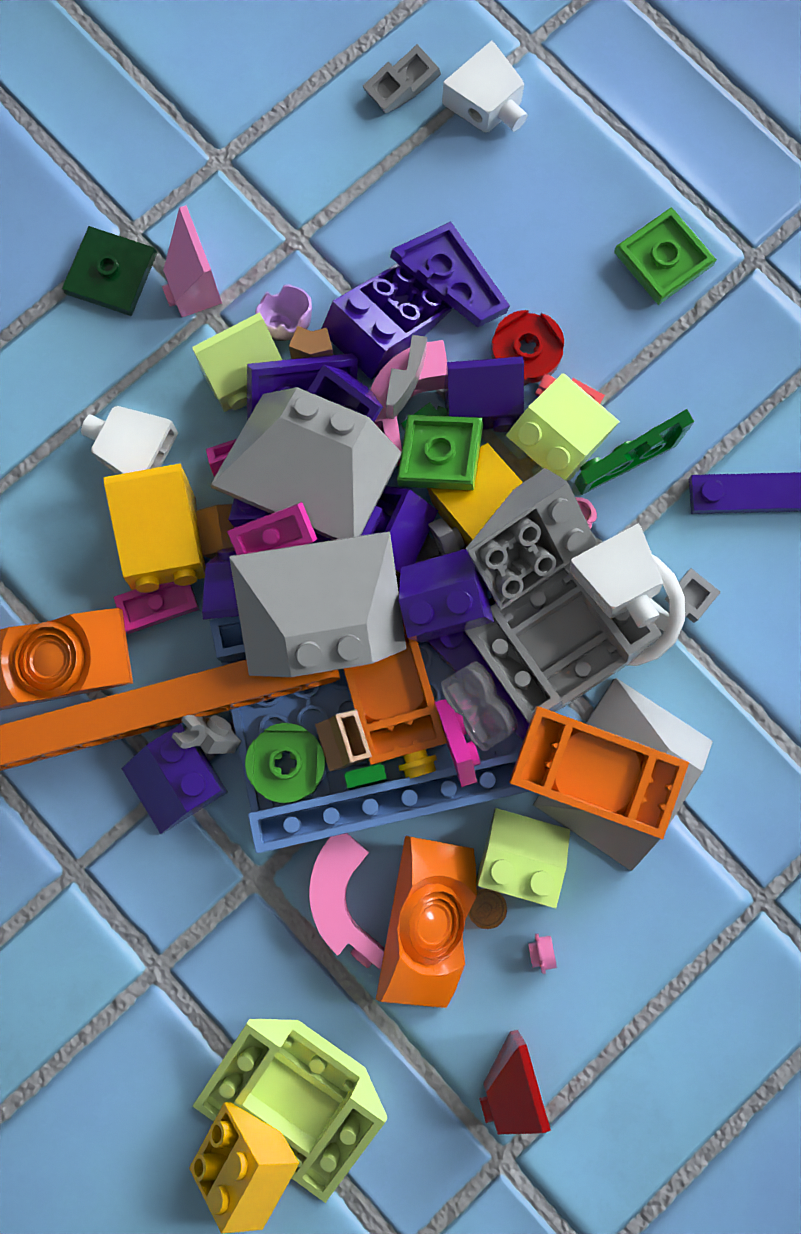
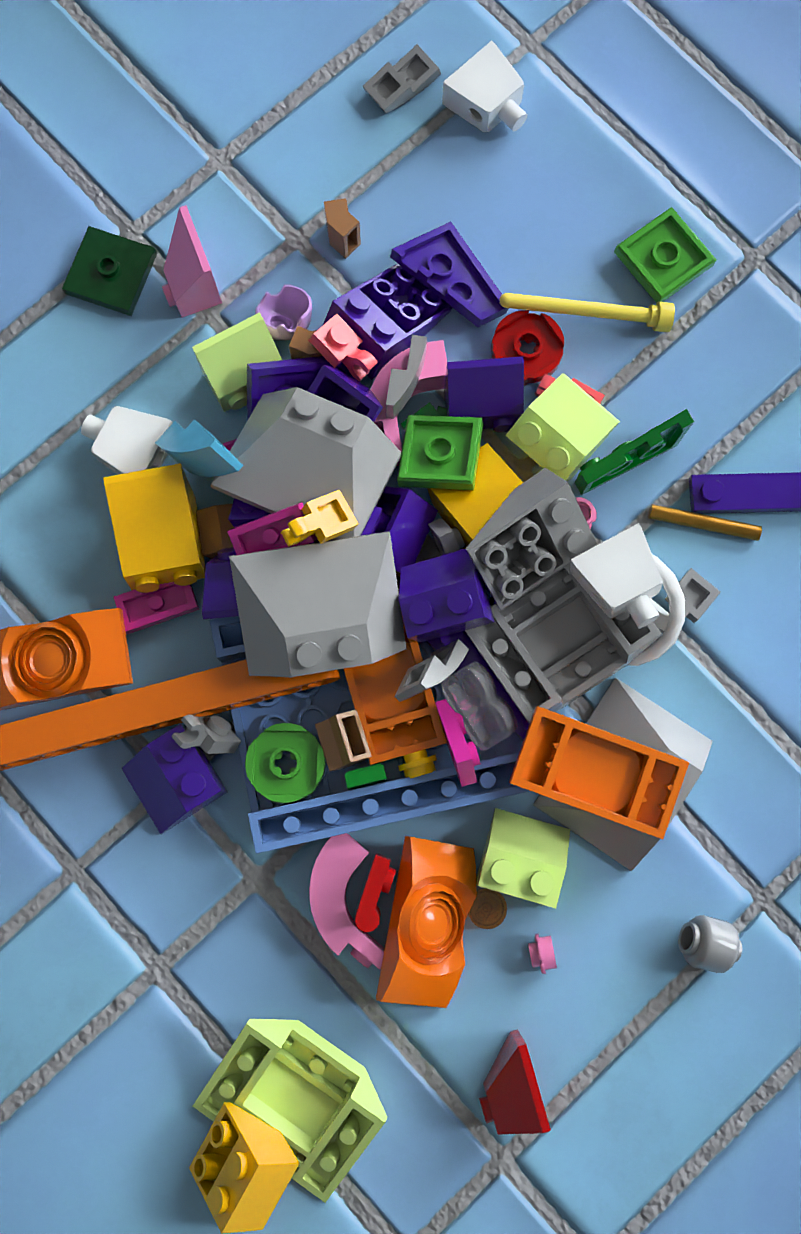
none -> medium azure slope [155,419,244,477]
none -> yellow plate [281,490,358,547]
none -> coral plate [308,314,378,381]
none -> medium nougat piece [324,198,361,259]
none -> red plate [355,853,396,932]
none -> light grey slope [394,639,469,702]
none -> light yellow piece [499,293,675,332]
none -> pearl gold bar [648,504,762,541]
none -> light grey head [678,915,742,973]

